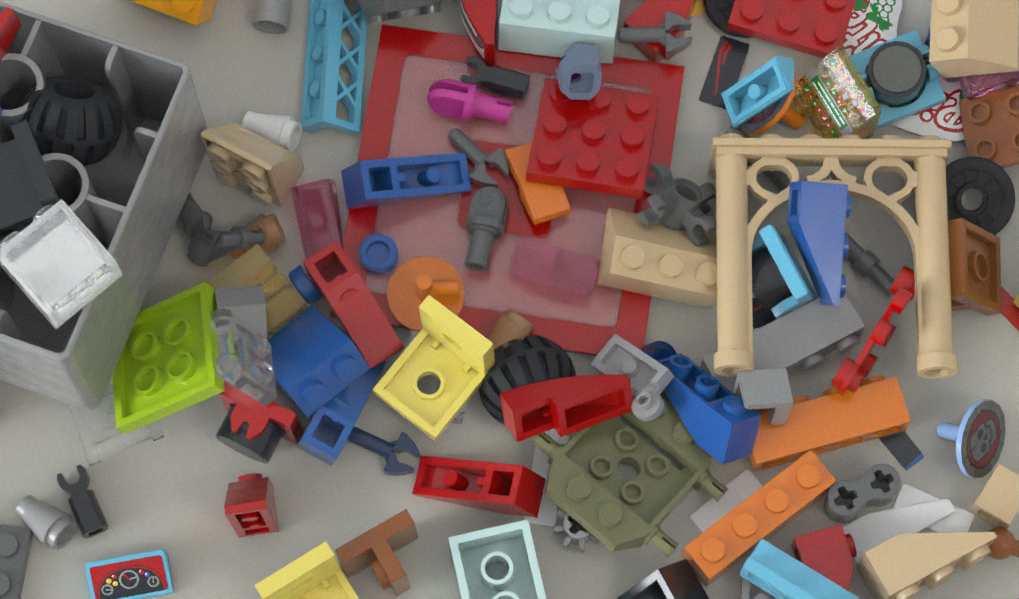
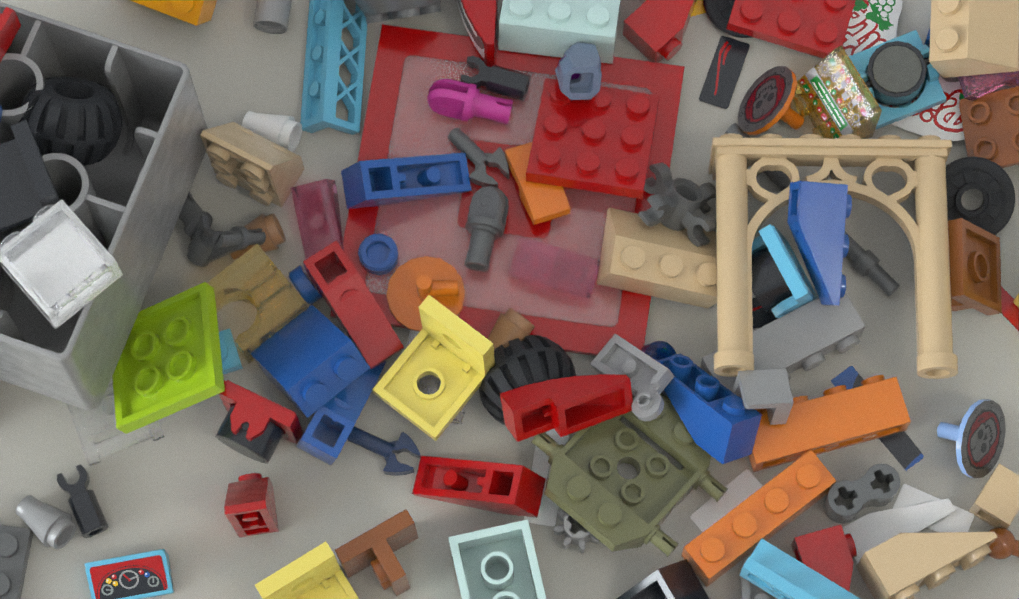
clear plate [211,309,277,407] -> none
light grey panel [215,285,267,343] -> none
dark grey bar [617,12,692,57] -> none
medium azure slope [721,56,794,128] -> none
red plant [831,265,915,396] -> none

